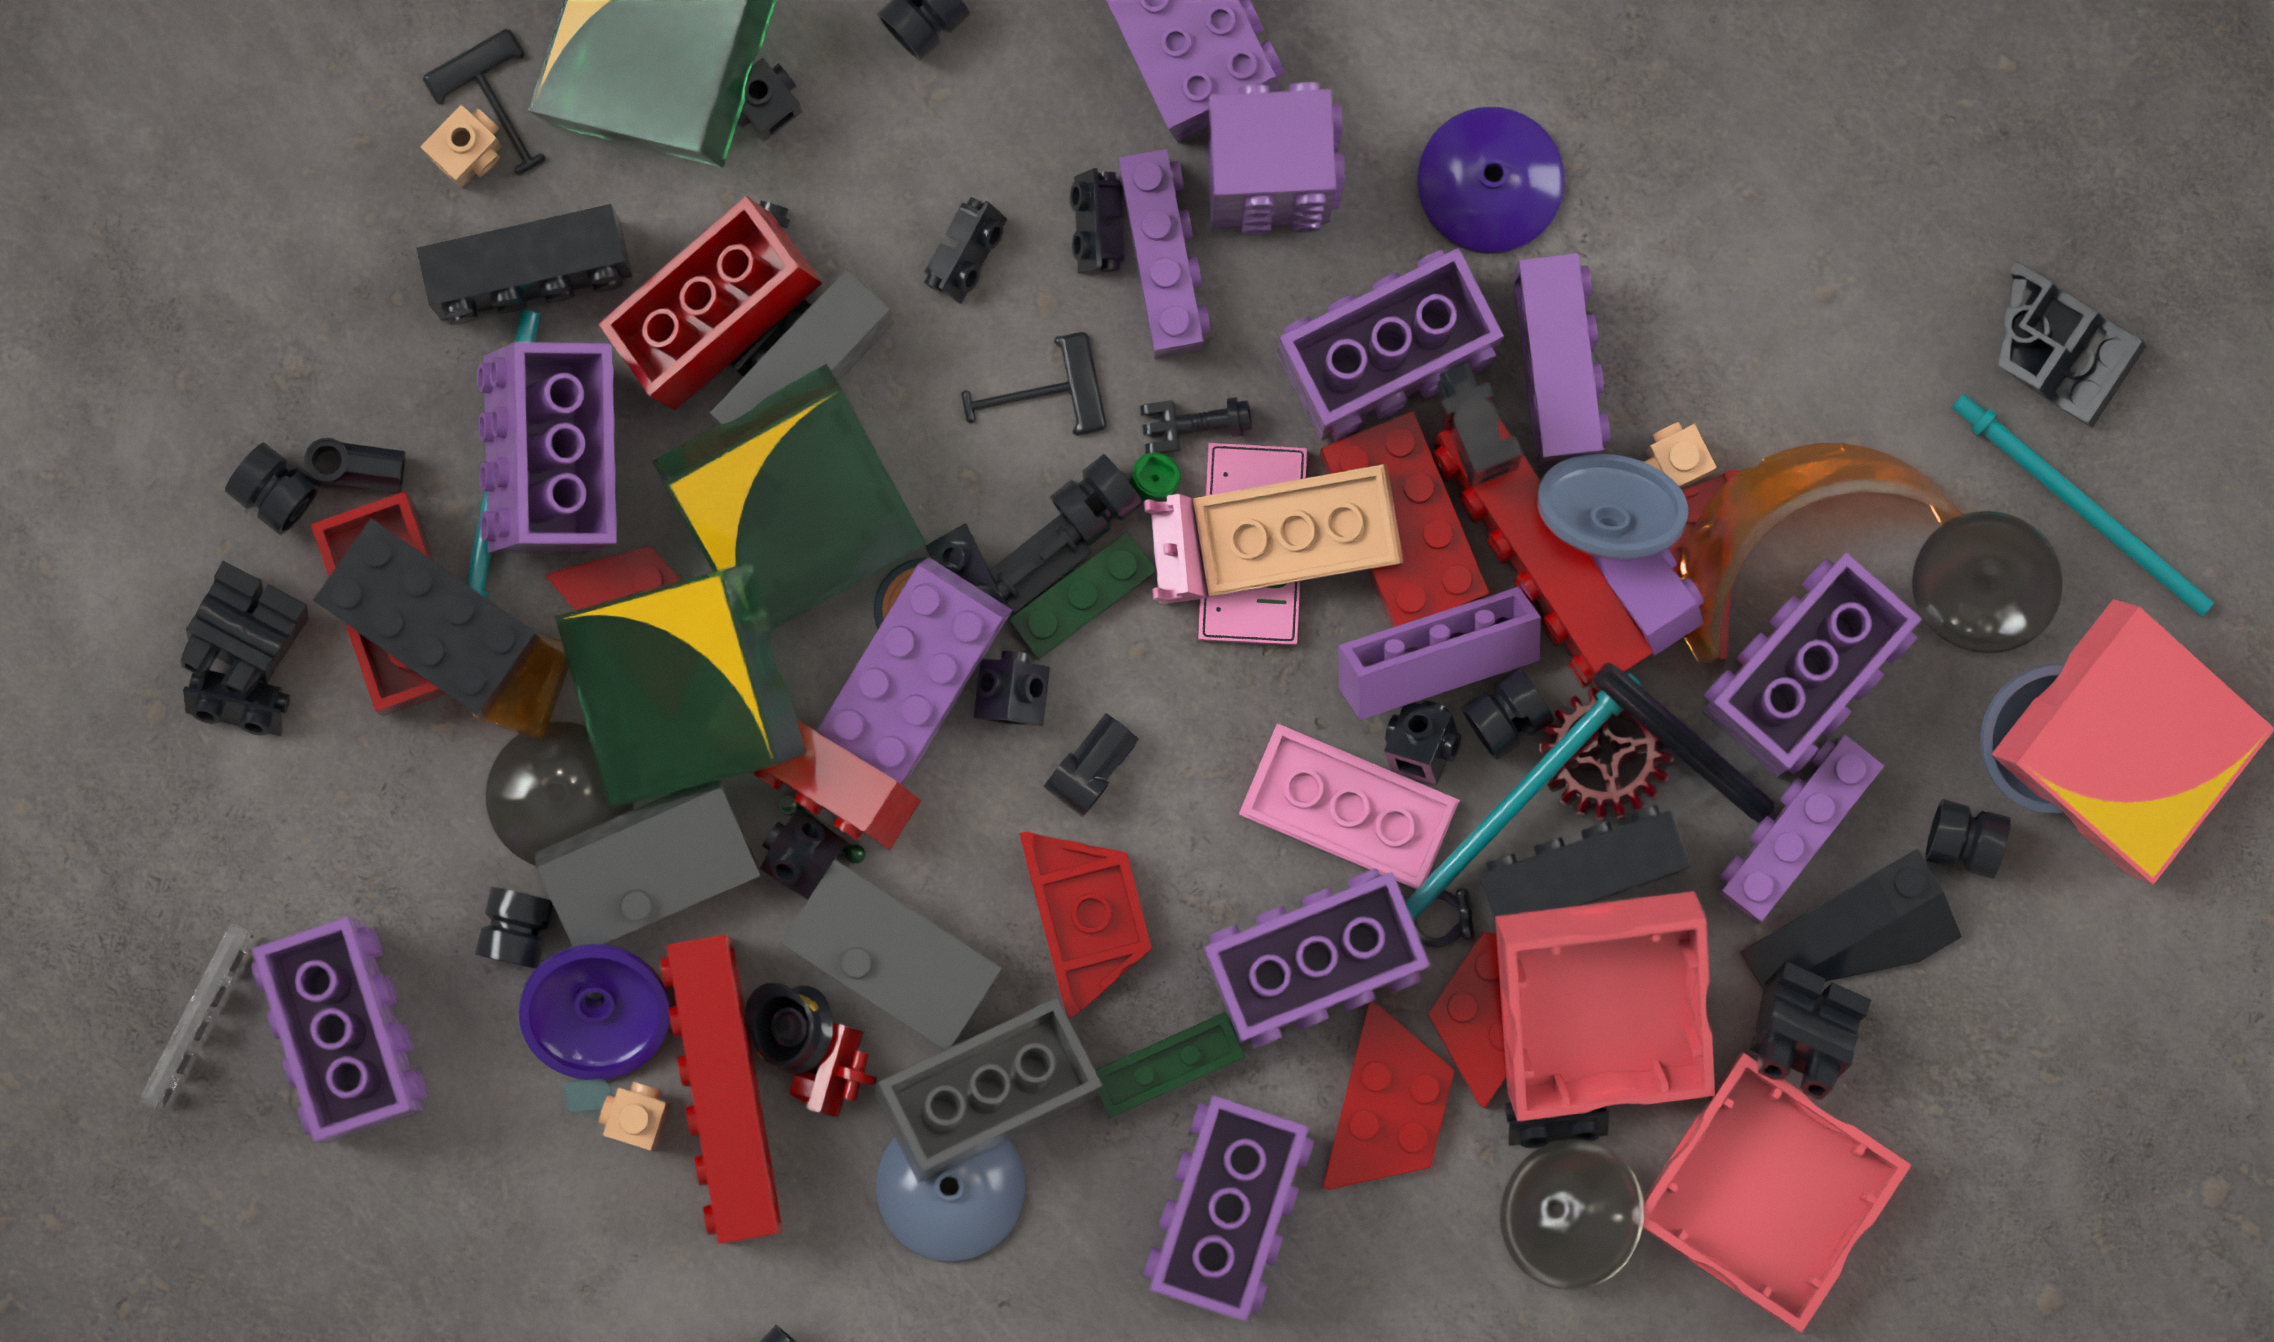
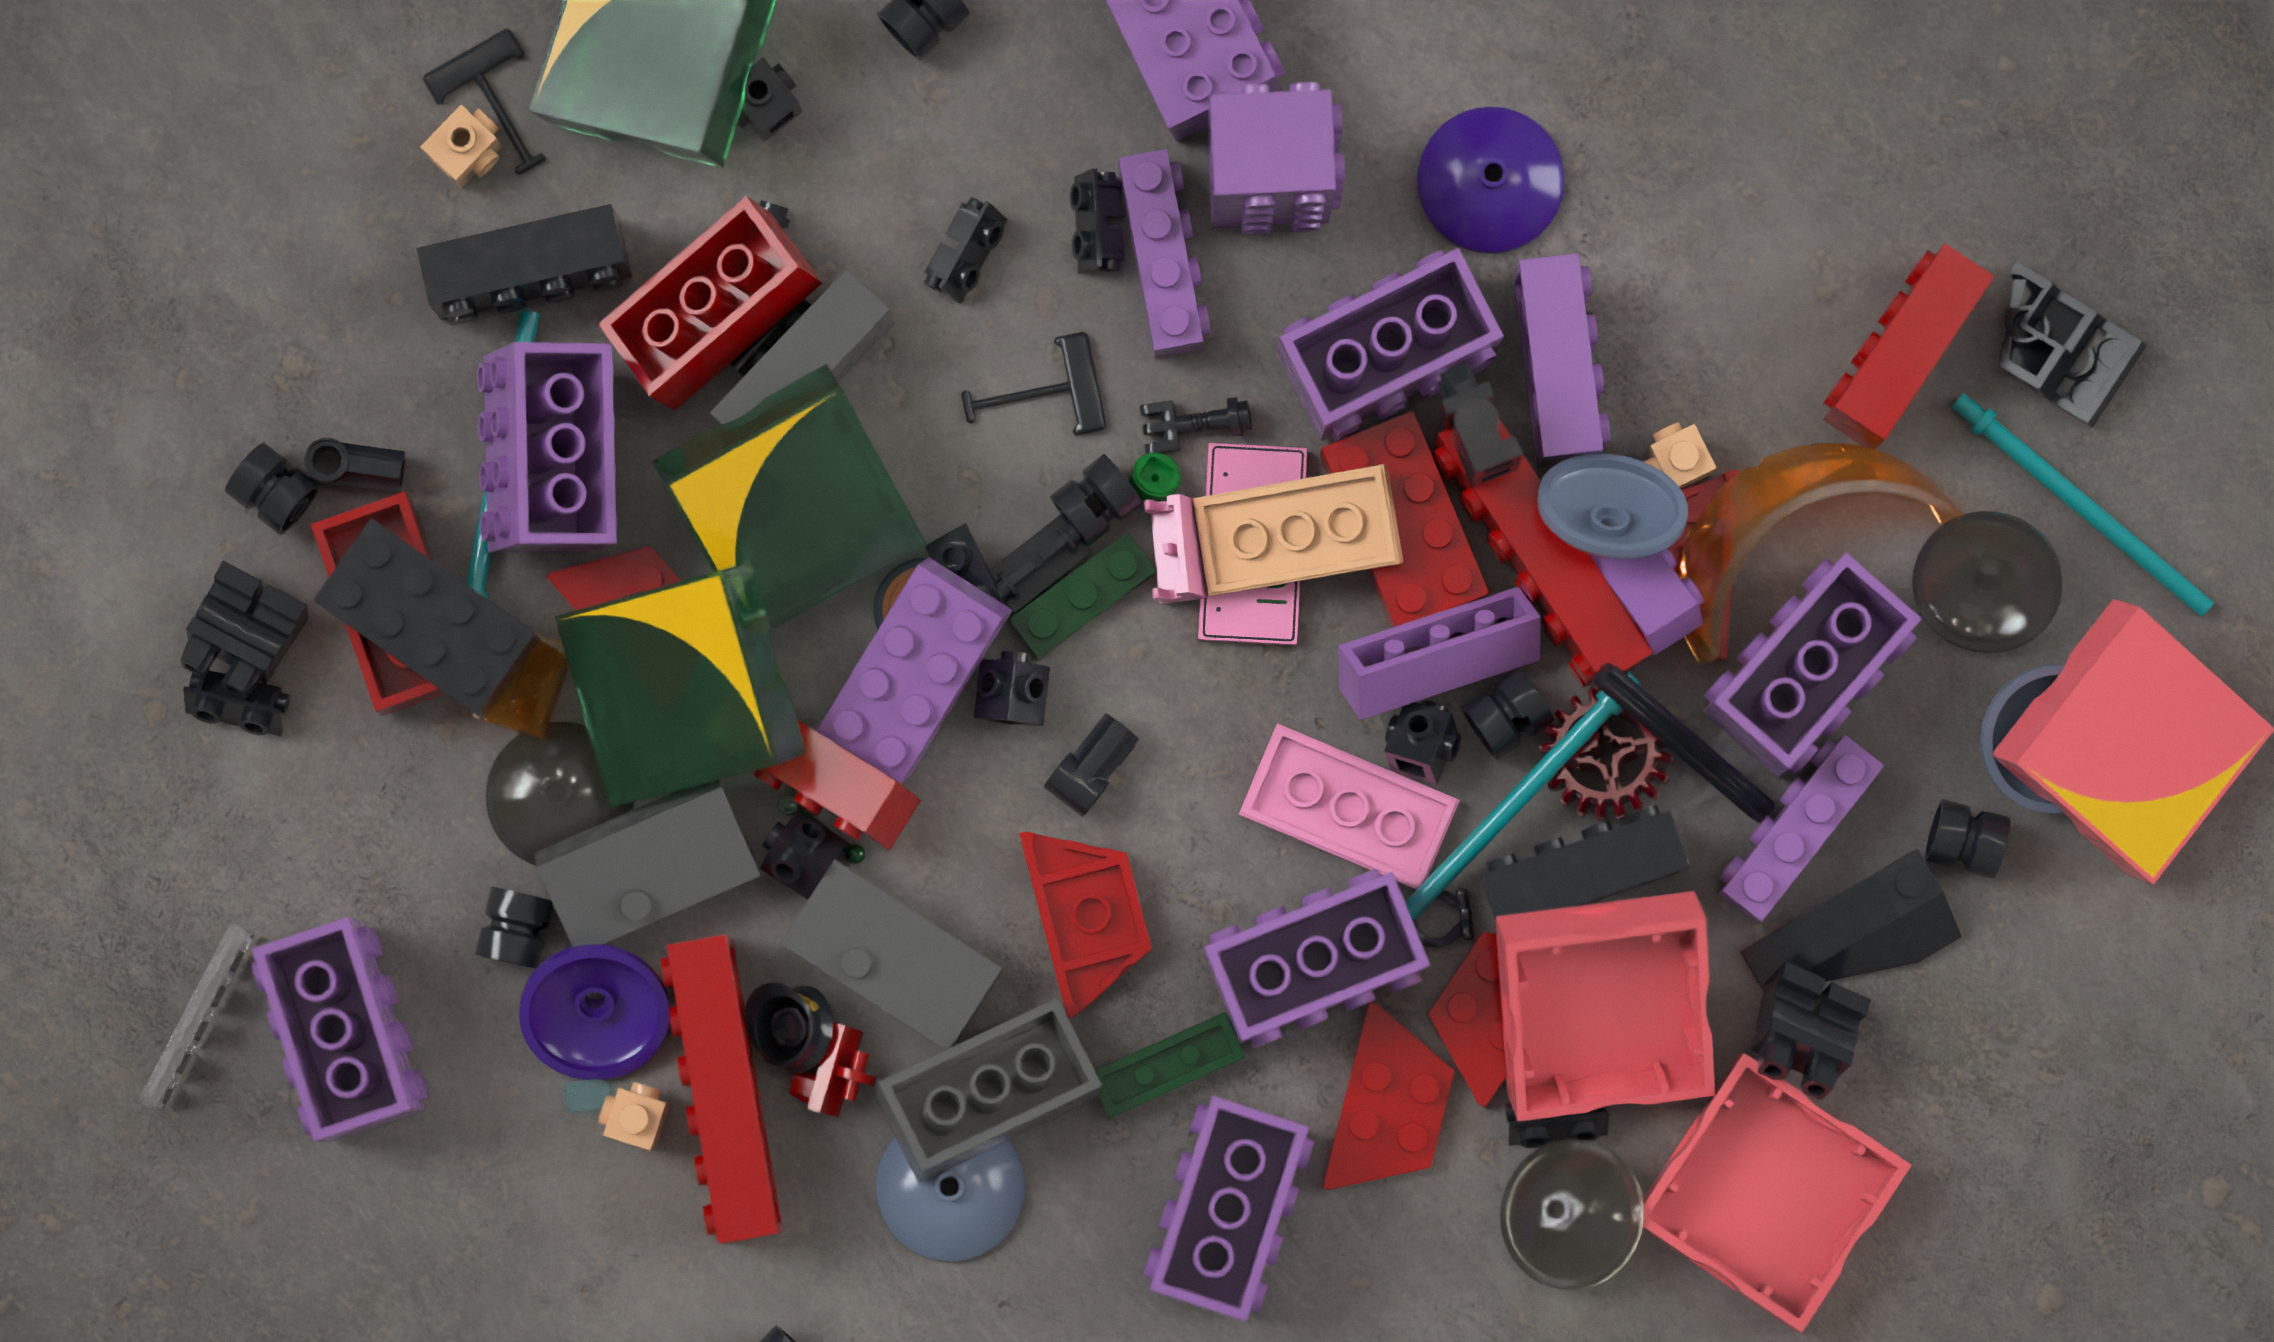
none -> red brick [1823,243,1995,452]

